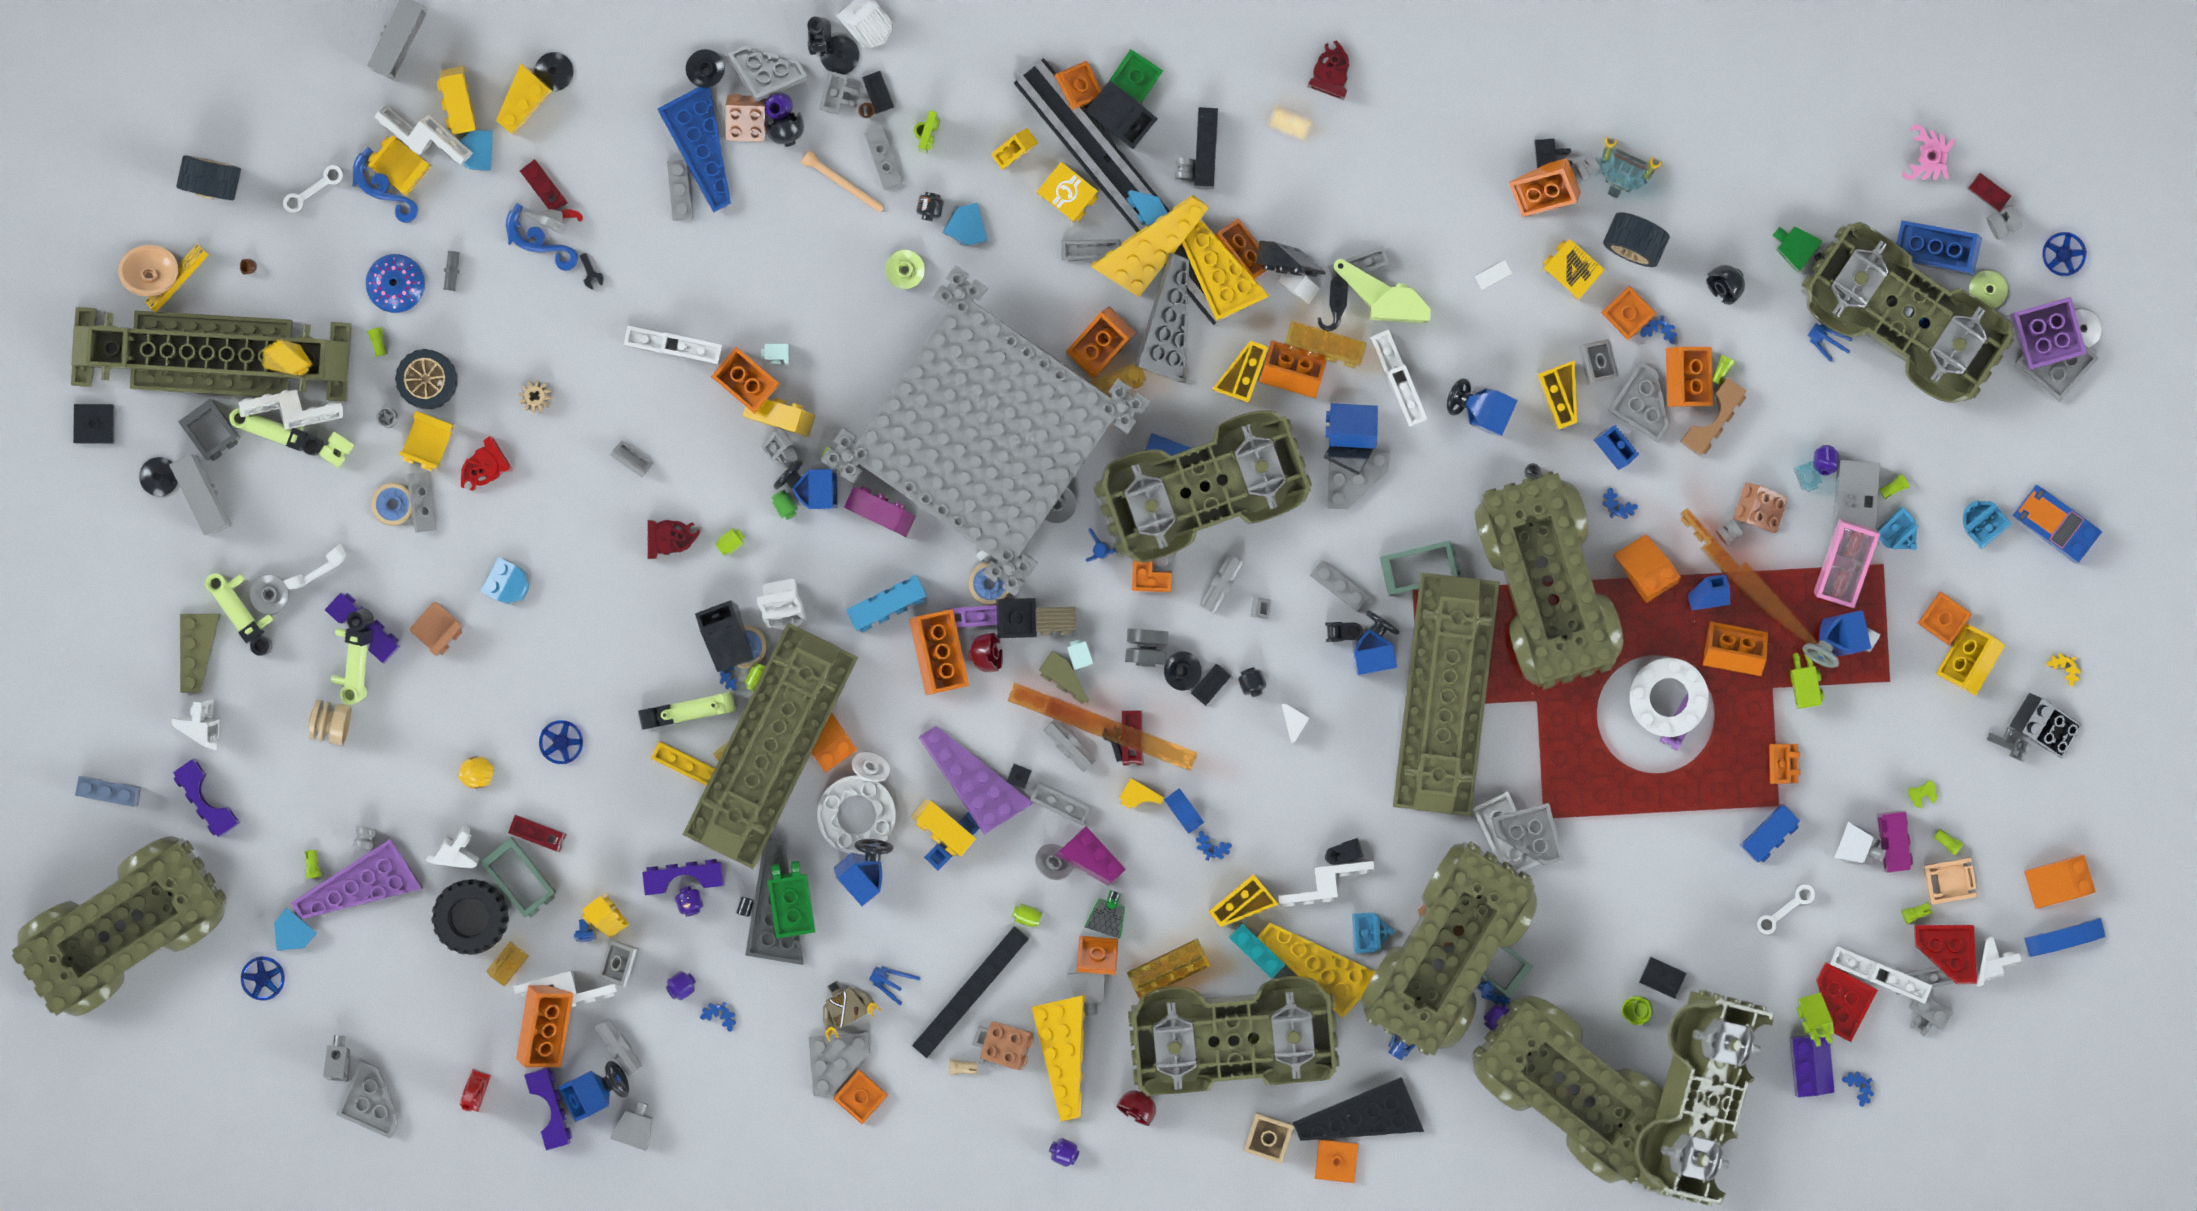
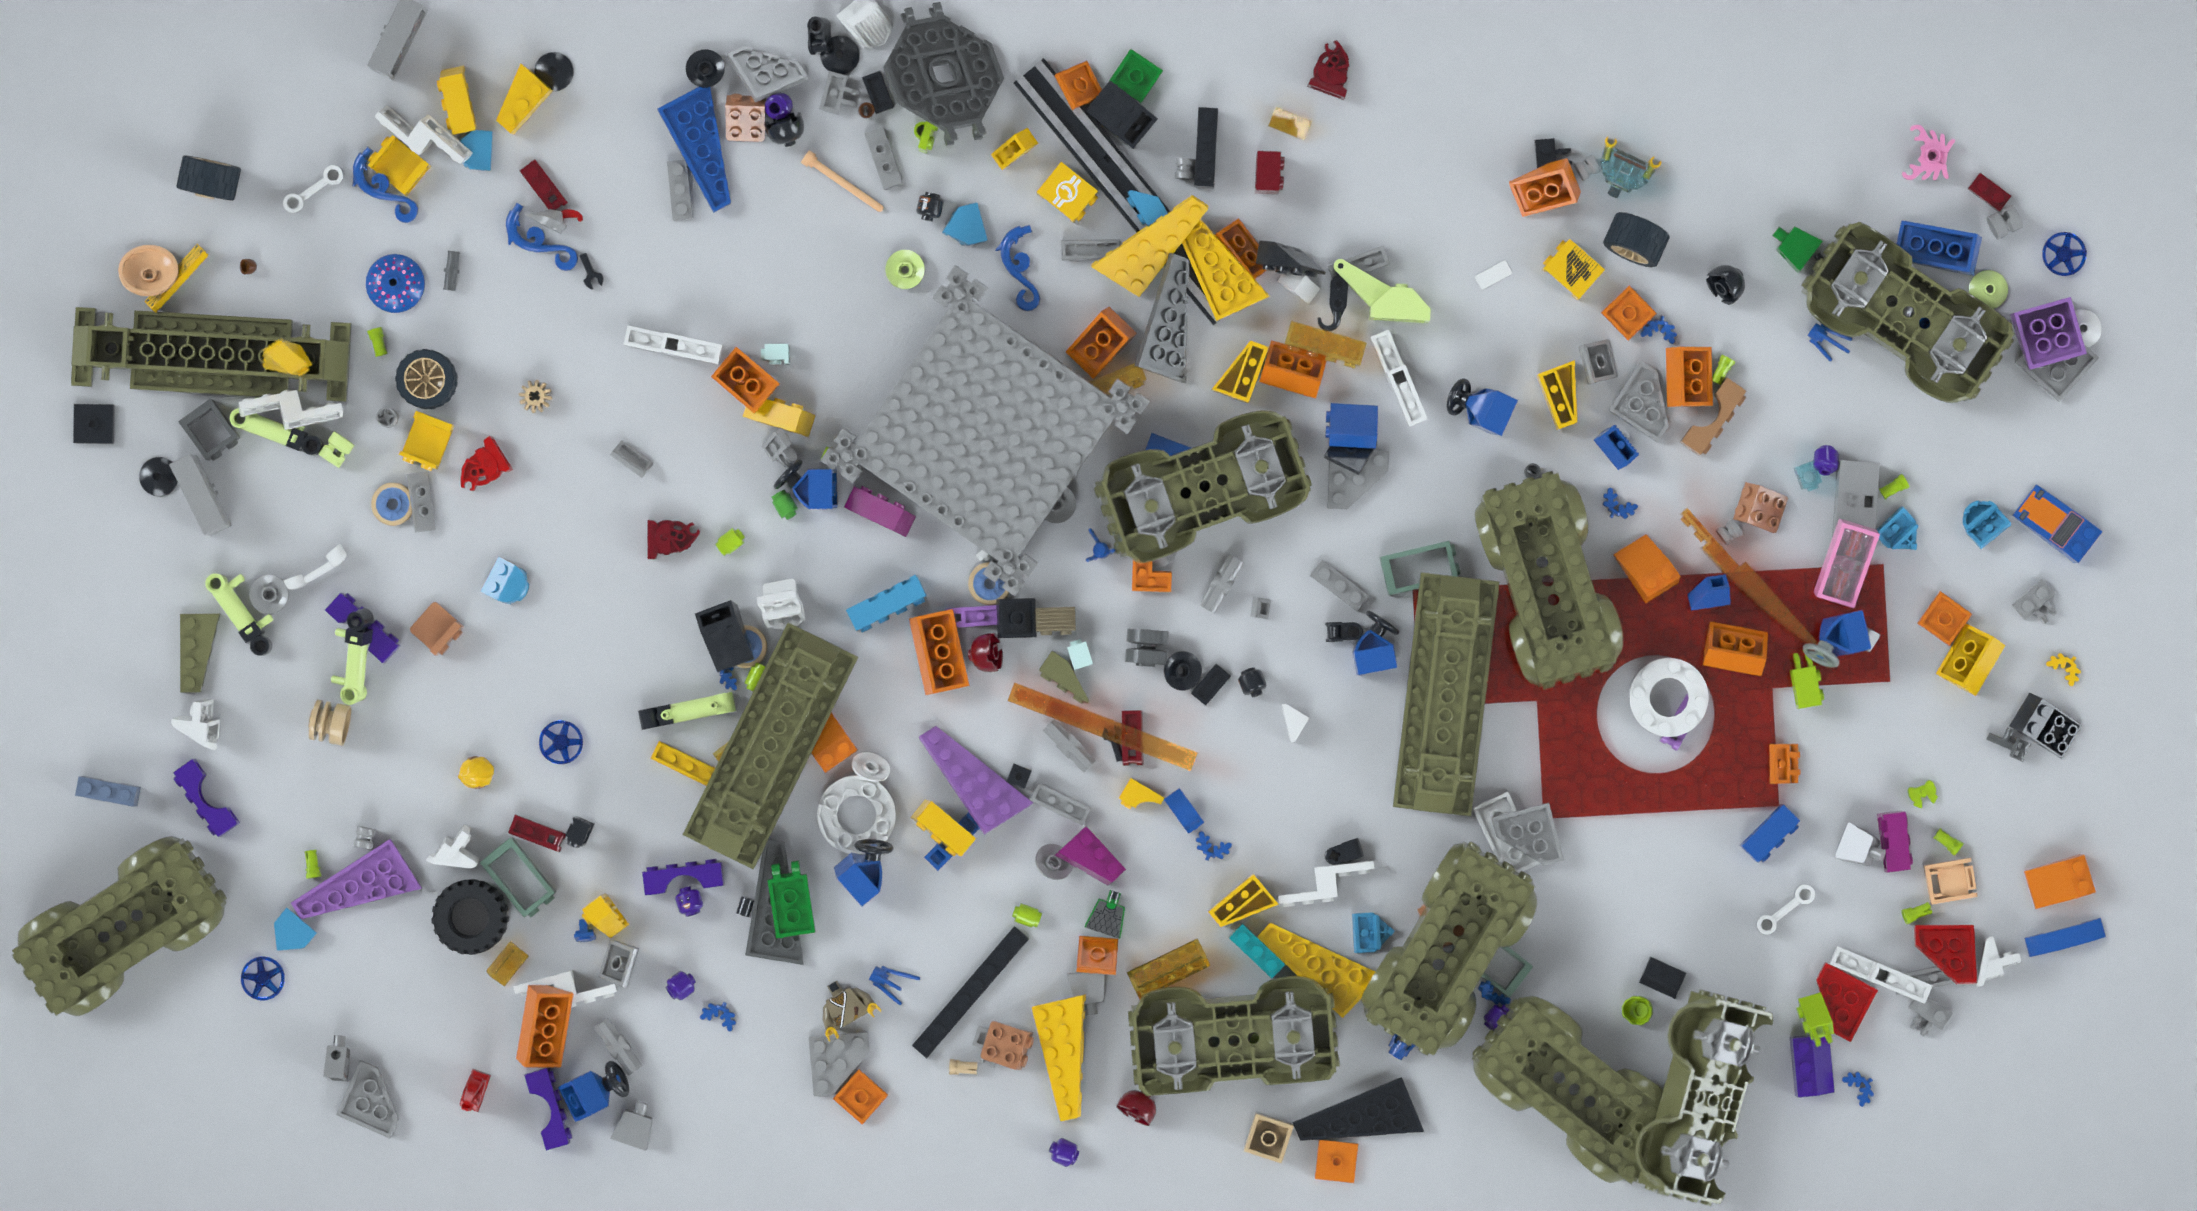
none -> black window [565,816,595,848]
none -> dark grey plate [883,2,1004,146]
none -> blue plant [995,225,1040,311]
none -> dark red brick [1255,151,1285,195]
none -> light grey hinge [2012,579,2057,624]

